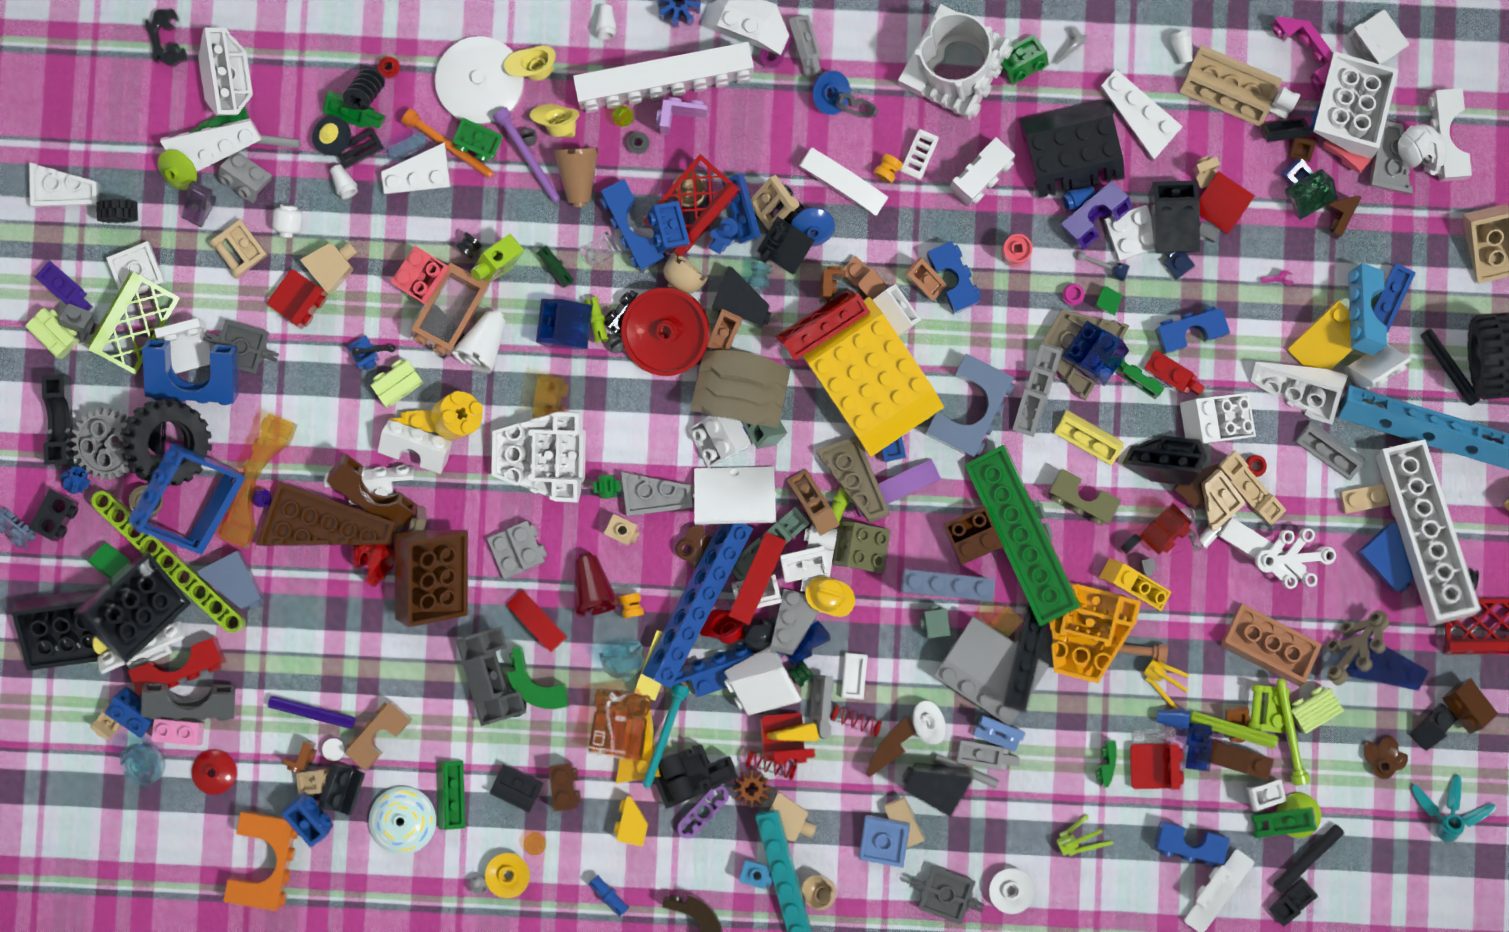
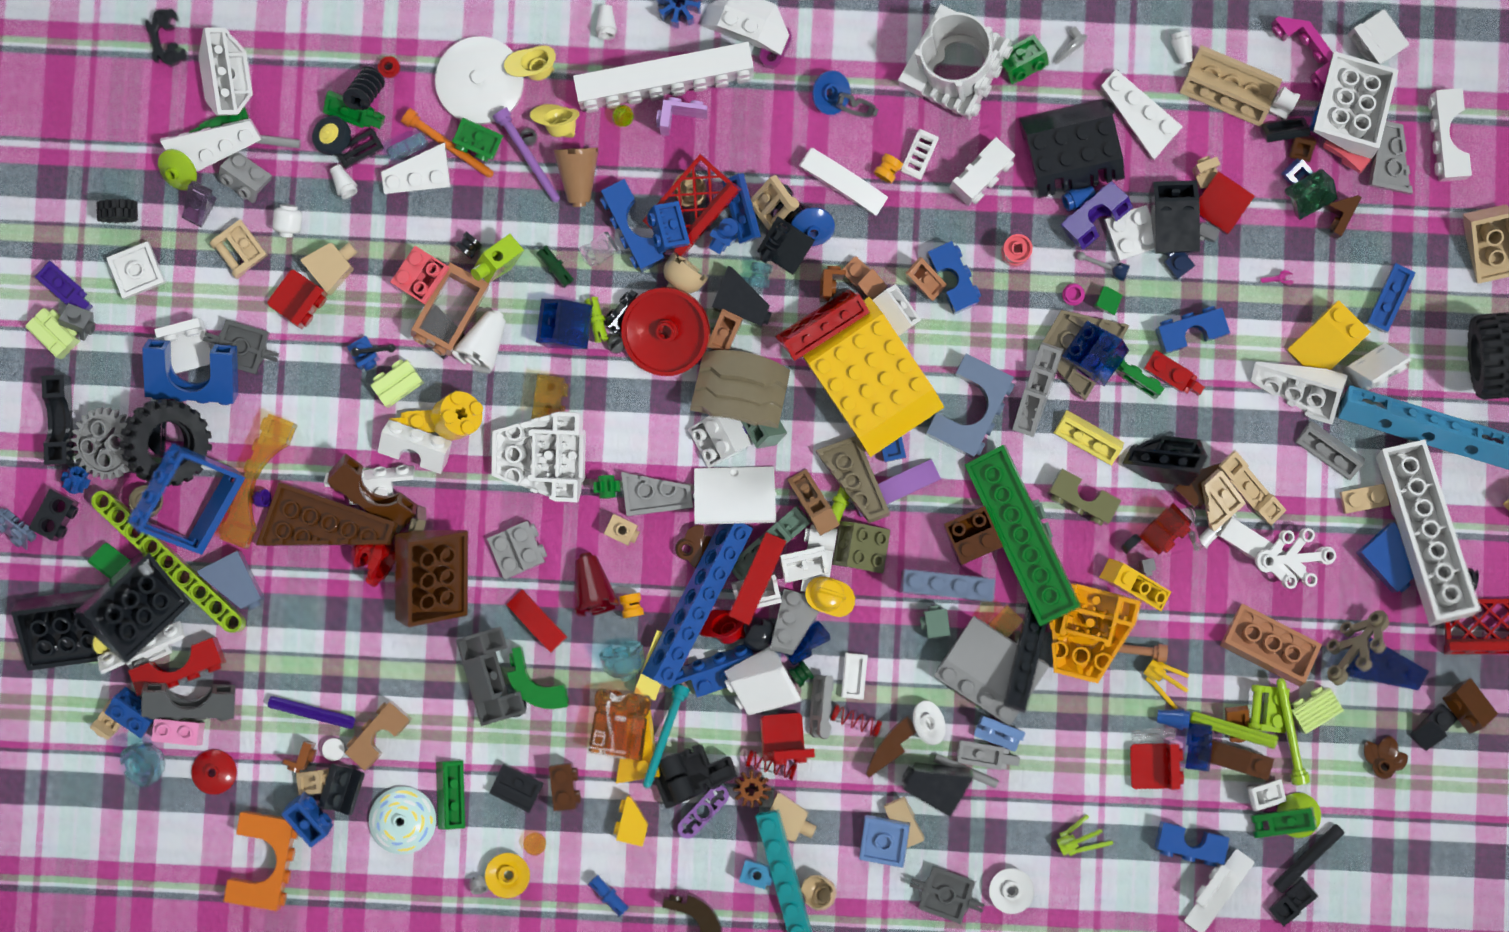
white wing [29,162,99,208] -> none
fence [87,270,180,375] -> none
dark grey plate [627,132,649,154] -> none
yellow slope [767,723,819,741] -> none
light grey hinge [789,15,822,78] -> none
green slope [1095,740,1117,788] -> none
white slope [1180,393,1256,445] -> none
red plate [1245,455,1267,477] -> none
dark azure arch [1348,263,1387,356] -> none
white helmet [1398,124,1446,175] -> none
teal plant [1412,775,1496,842] -> none
black axle [1421,328,1480,406] -> none

